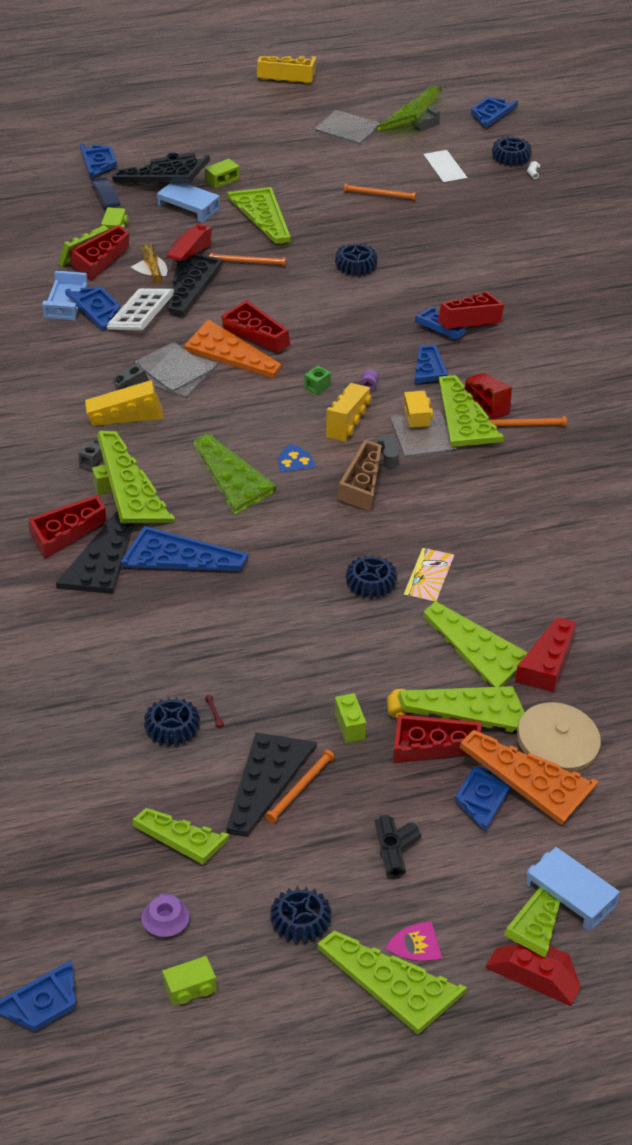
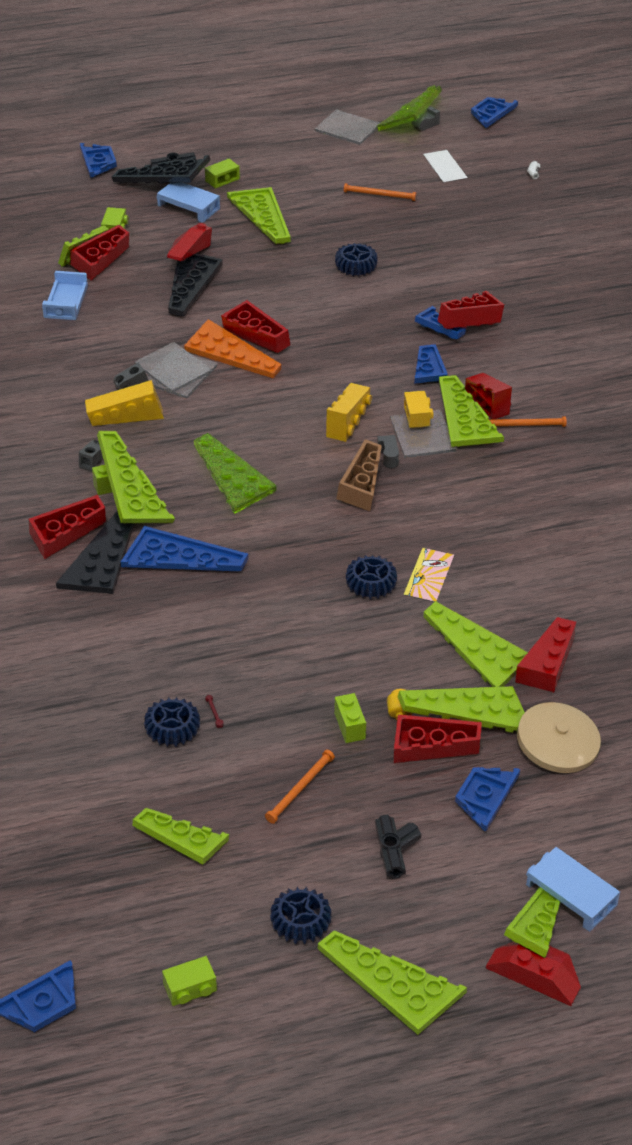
blue wing [65,286,120,332] -> none
dark blue slope [91,177,120,208] -> none
white piece [107,288,174,330] -> none
white sticker [131,255,168,276] -> none
clear yellow pin [141,244,163,283] -> none
medium lavender piece [141,894,190,937] -> none
orange bar [210,253,286,267] -> none
black wing [226,732,317,837] -> none
yellow wedge [257,56,316,84] -> none
blue sticker [278,443,316,472] -> none
bright green brick [304,366,331,395] -> none
medium lavender wheel [360,370,379,392] -> none
dark pink sticker [385,921,442,961] -> none
orange wing [459,730,599,825] -> none
dark blue gear [492,136,532,167] -> none

